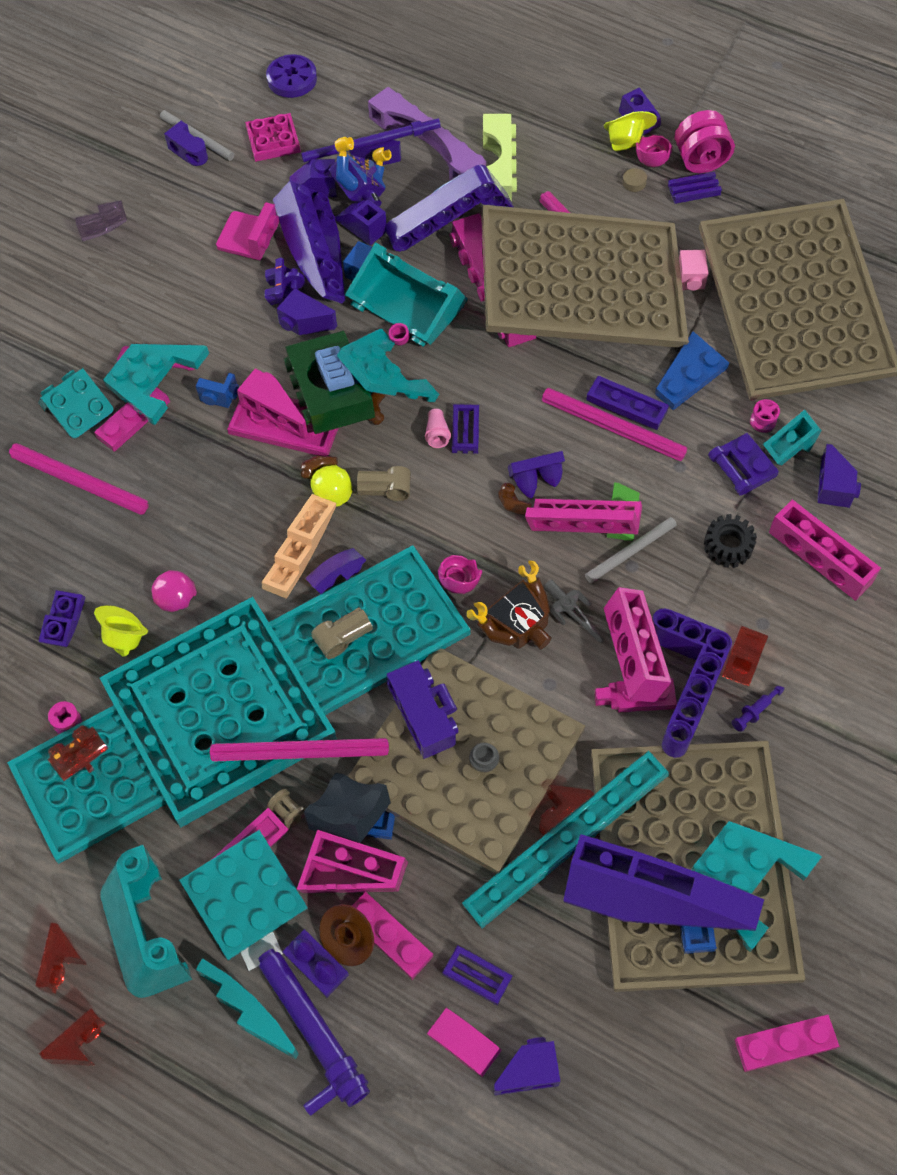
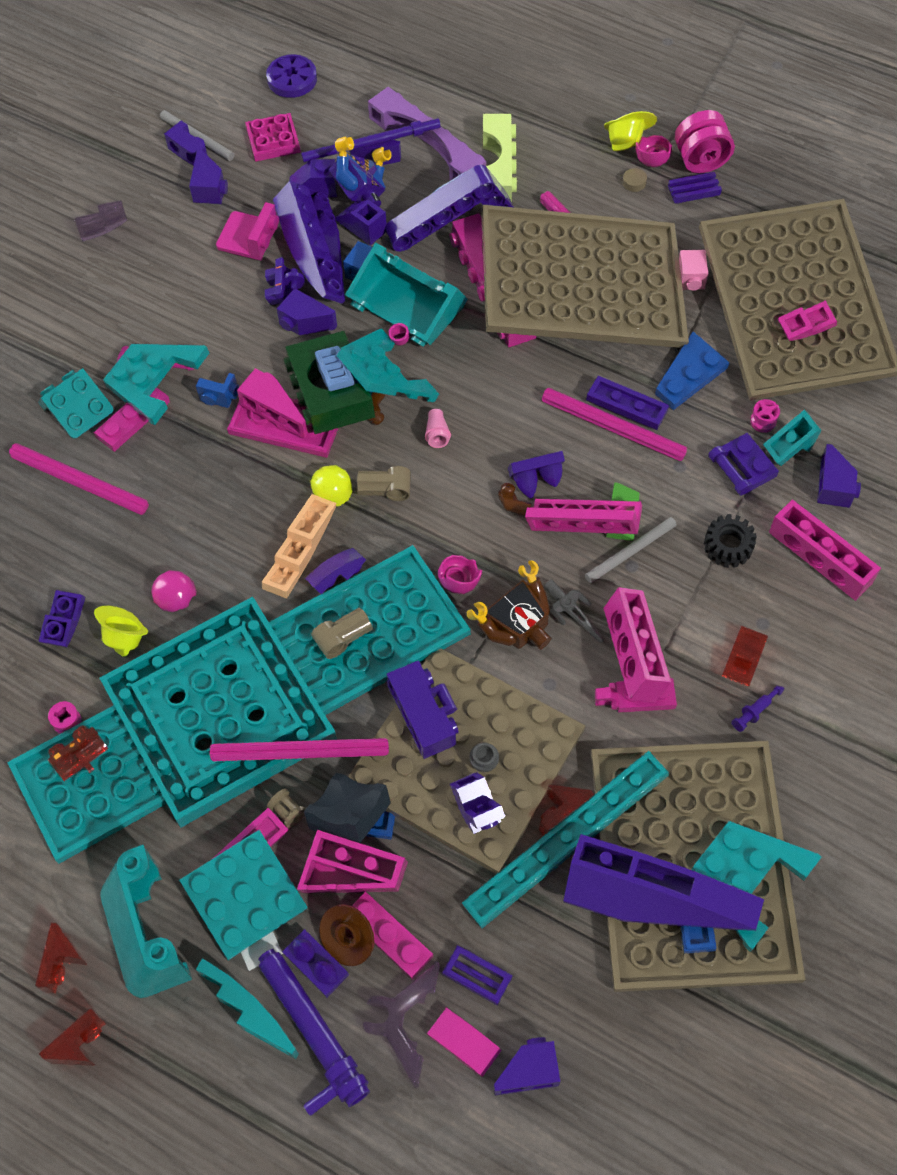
reddish brown arm [300,456,338,479] -> none
dark purple tile [452,404,479,454] -> none
dark purple leg [619,87,661,135] -> none
dark purple beam [652,608,732,758] -> none
dark pink plate [735,1015,840,1072] -> none
none -> dark purple slope [189,150,228,204]
none -> clear purple piece [363,961,440,1088]
none -> brick [450,772,505,834]
none -> dark pink slope [778,300,837,341]

